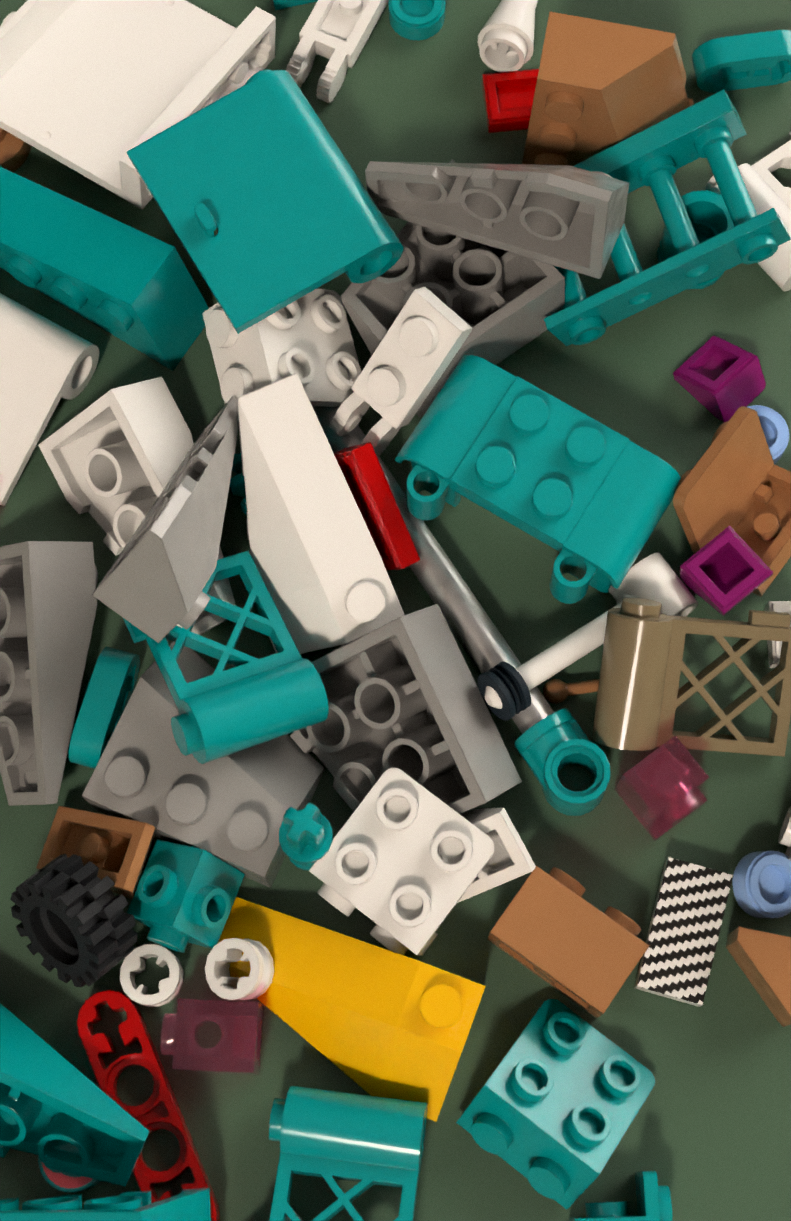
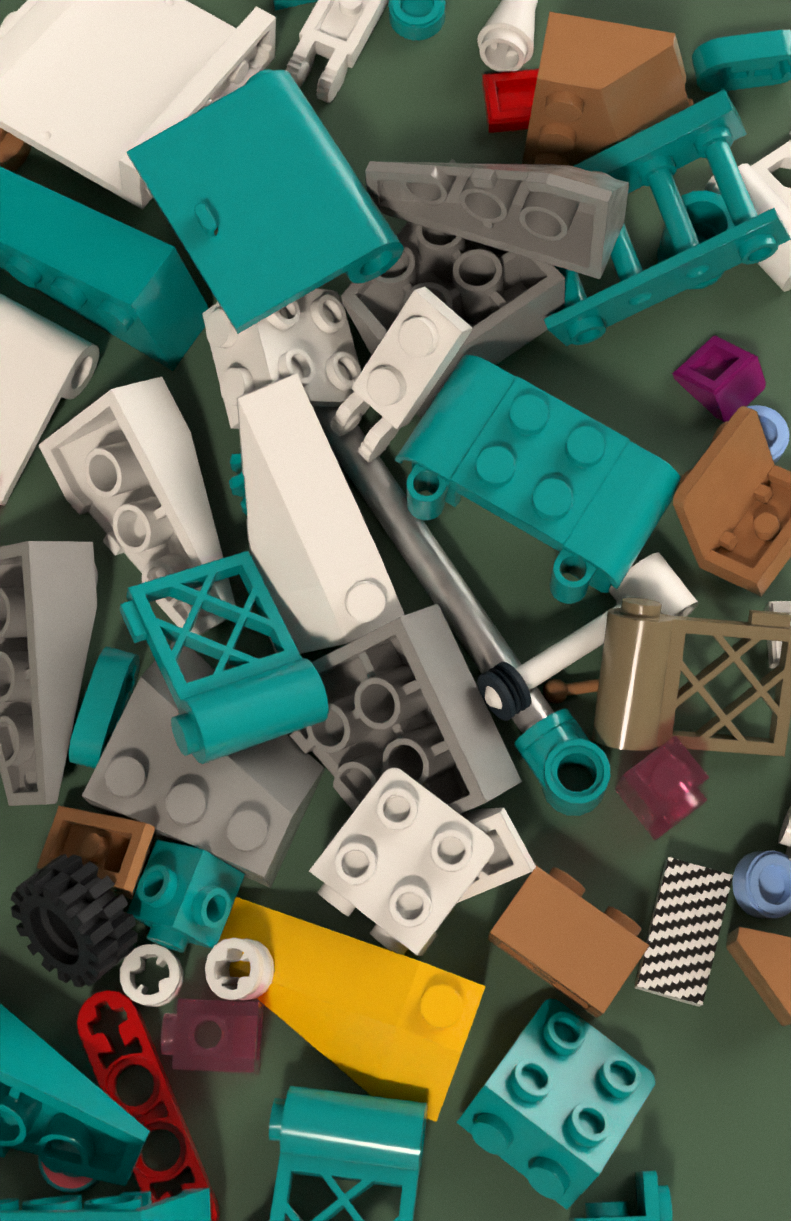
light grey wedge [93,396,239,643] -> none
teal axle [279,802,333,870] -> none
red tile [334,442,420,570] -> none
magenta slope [680,525,773,616] -> none

